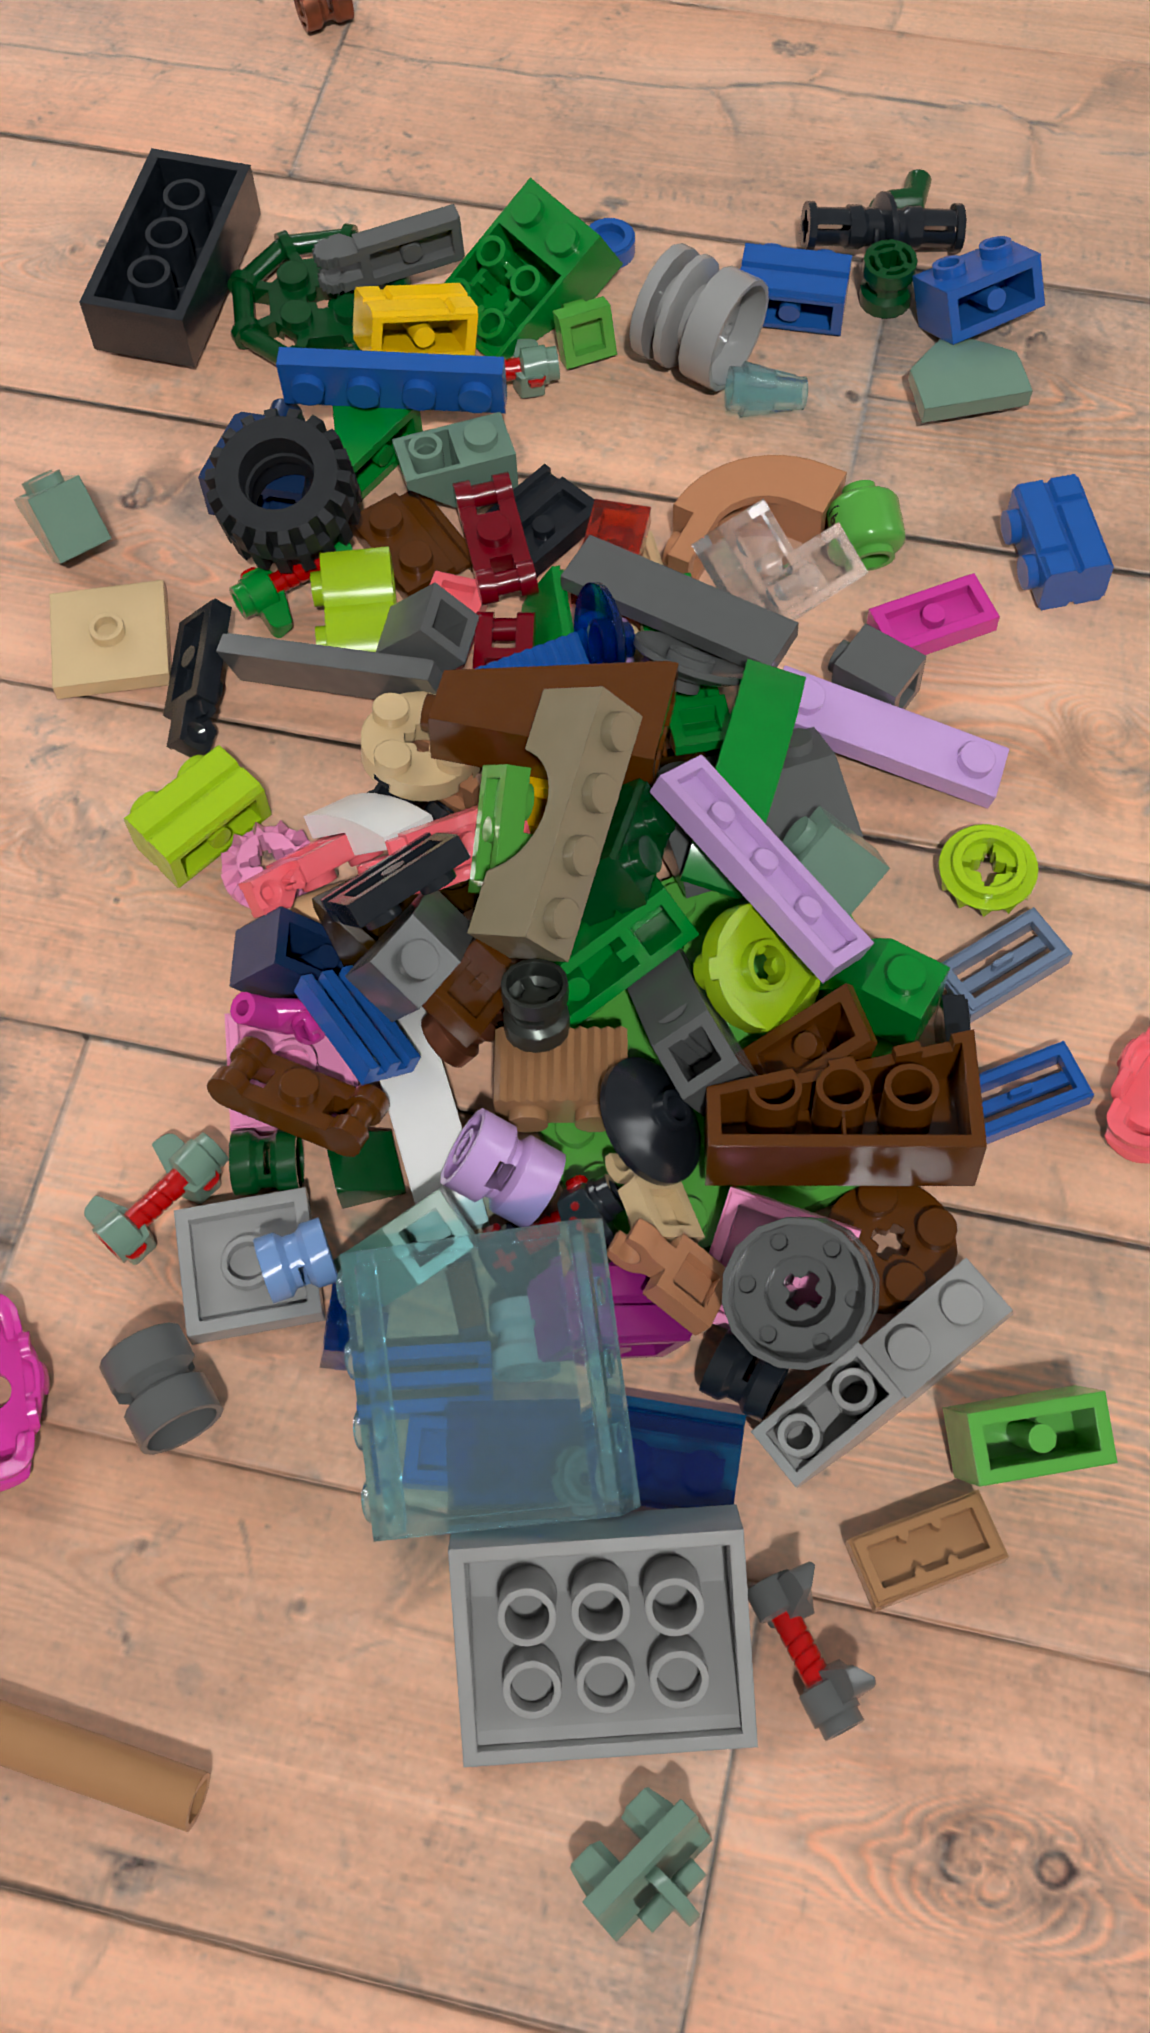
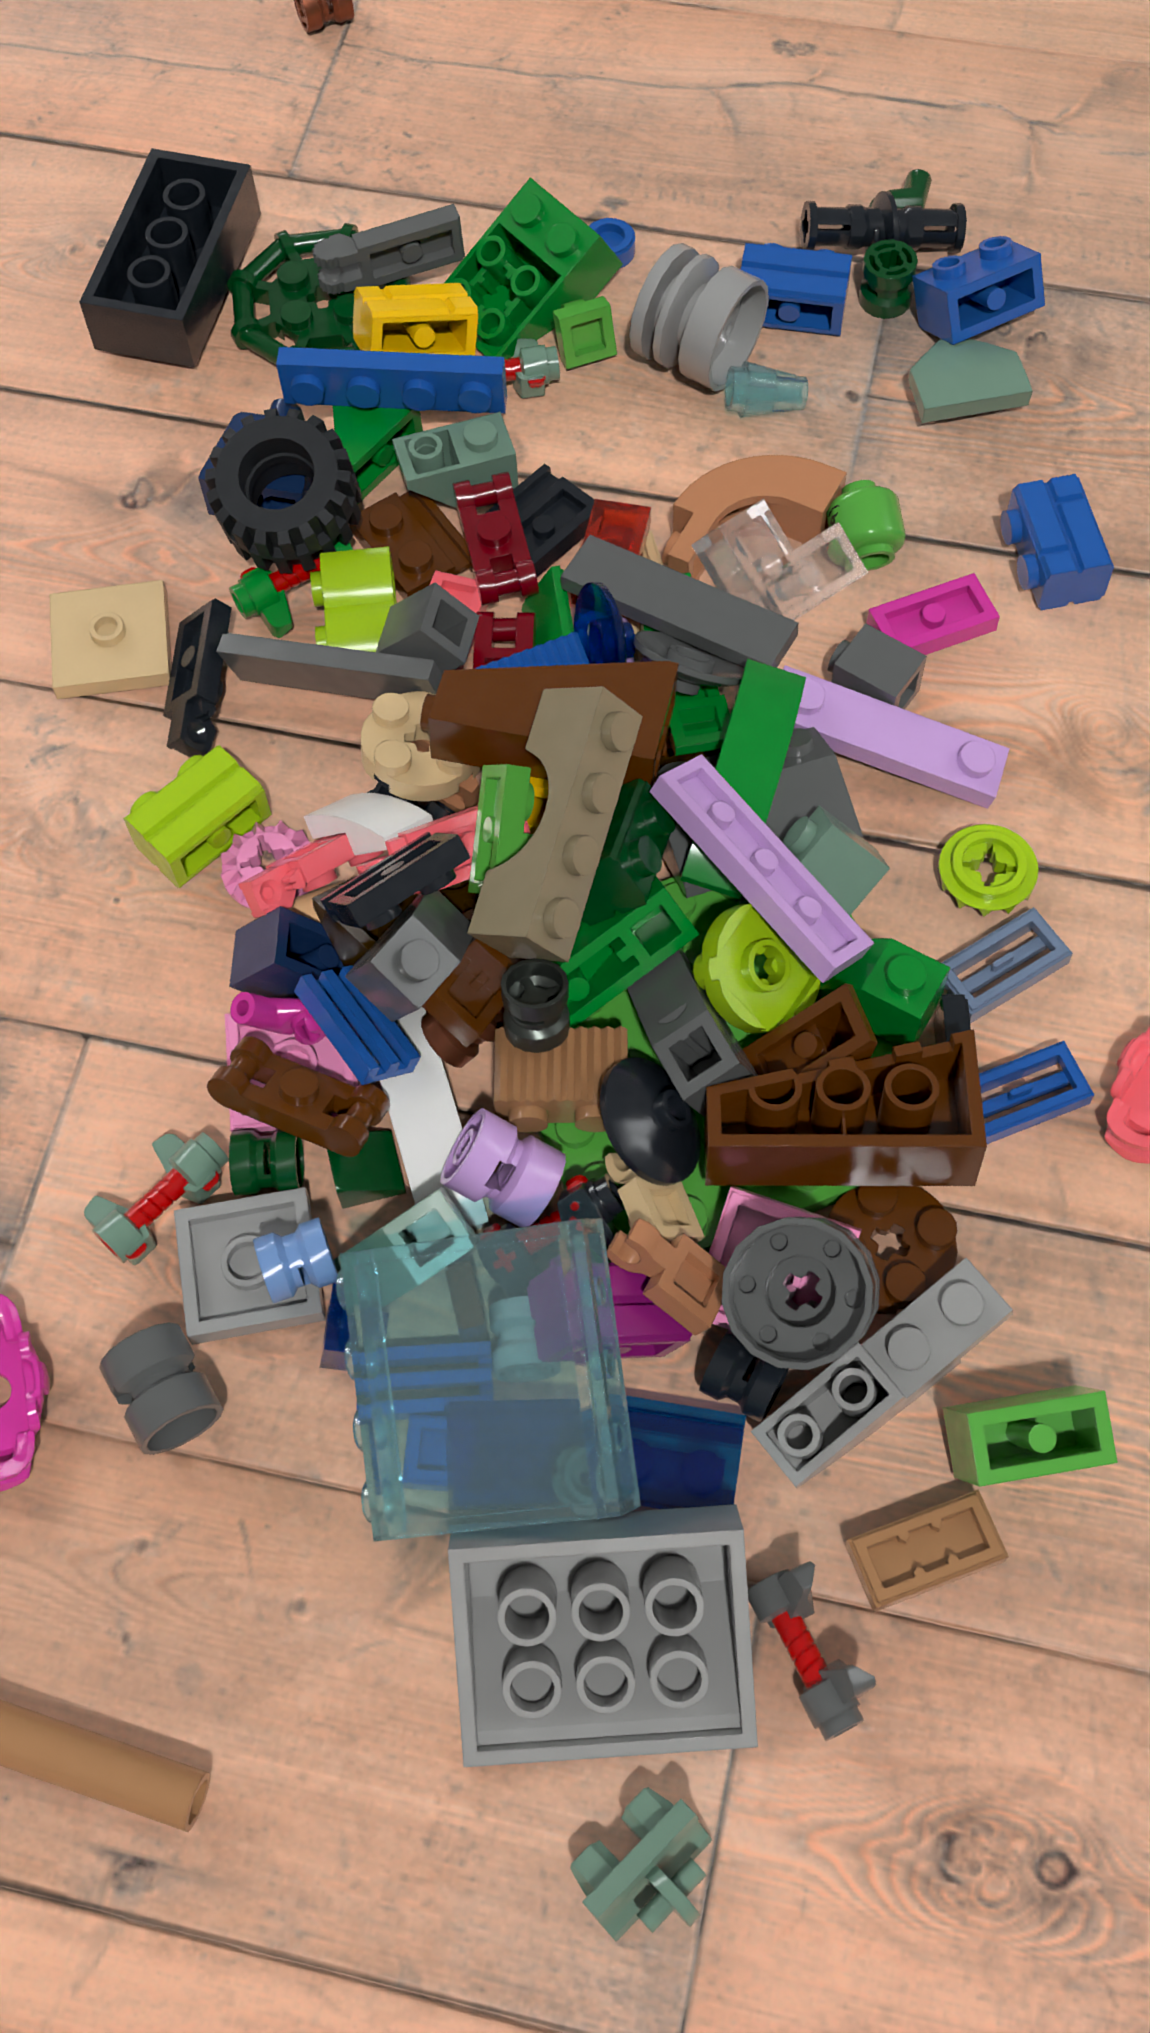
sand green slope [14,469,112,564] -> none

